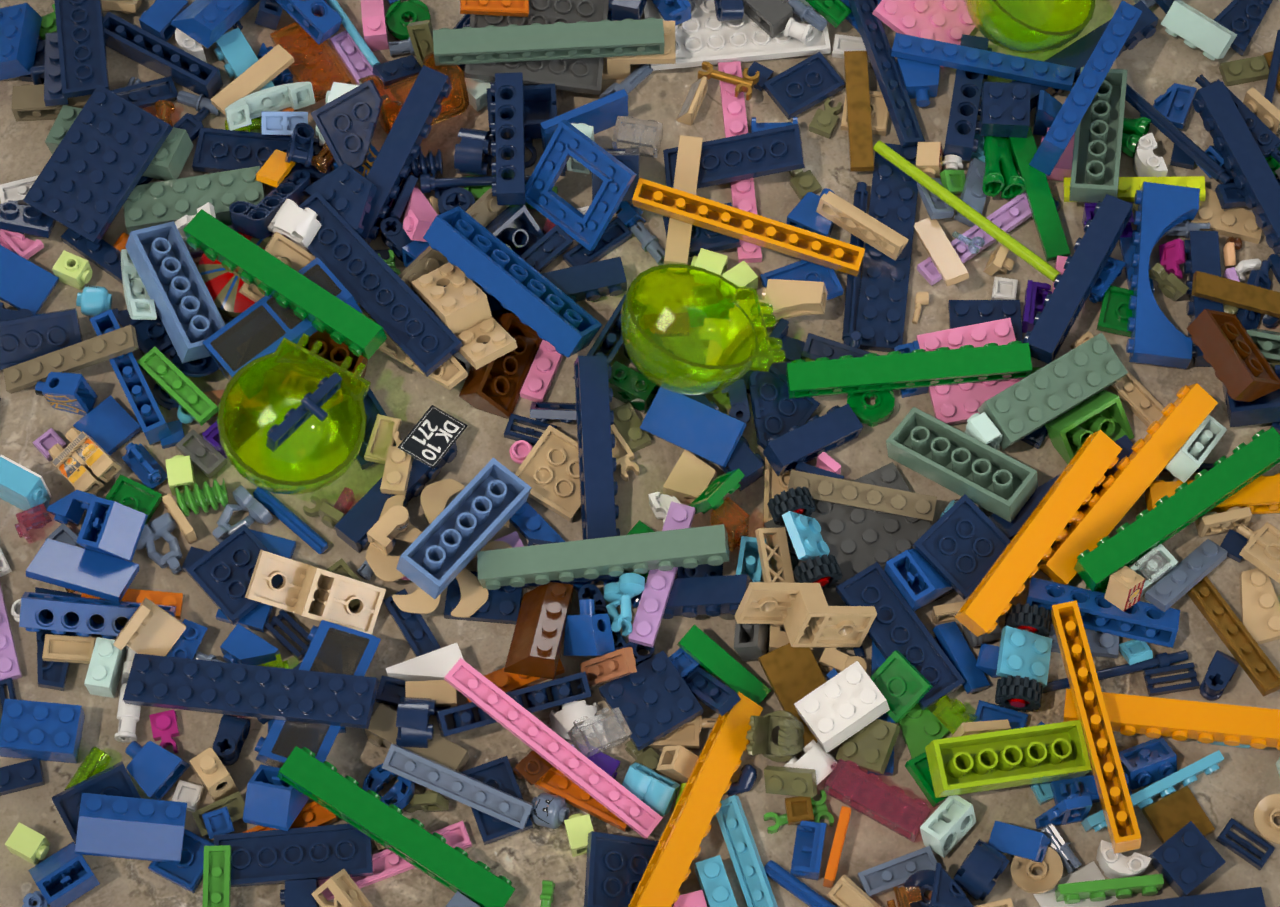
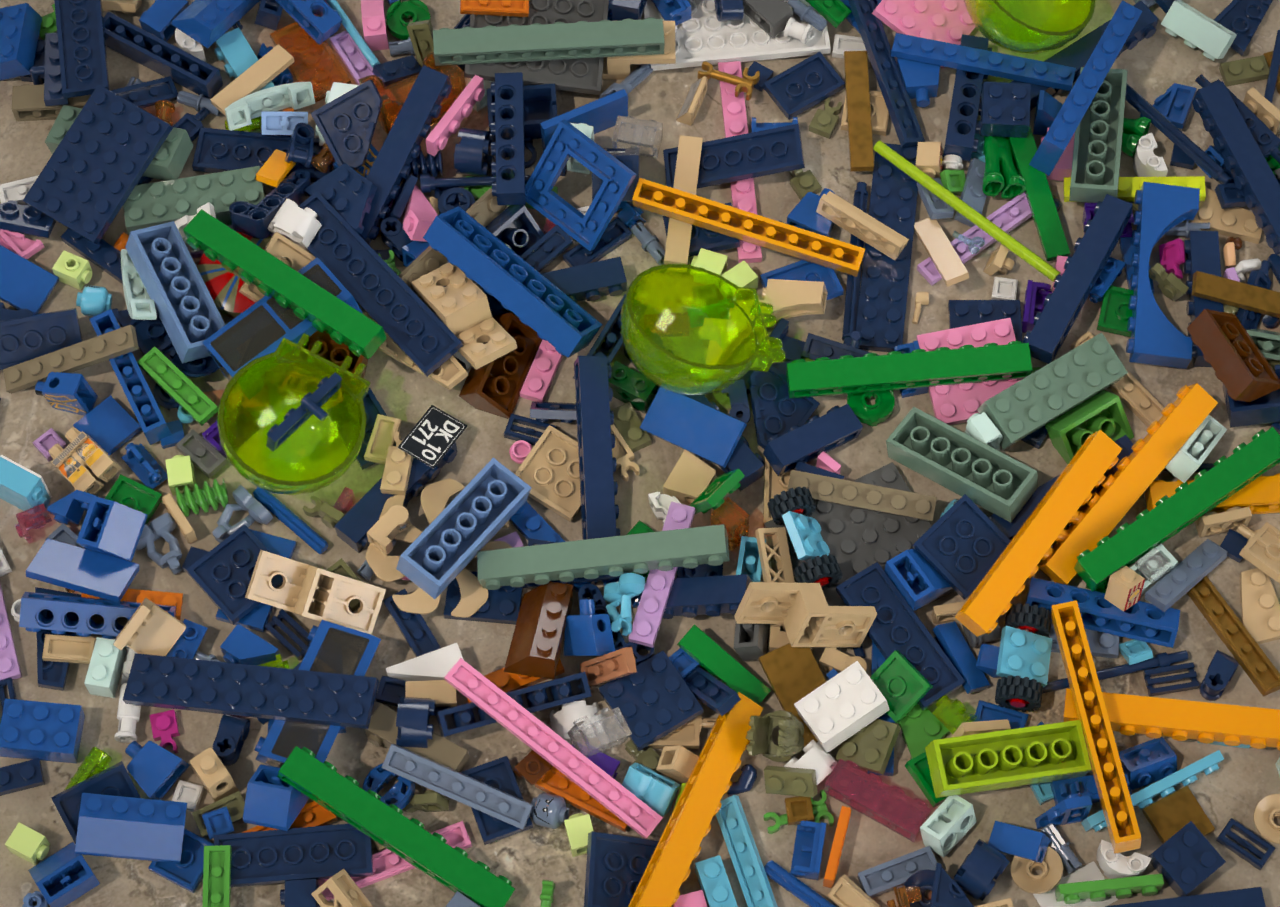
none -> bright pink plate [426,75,485,157]

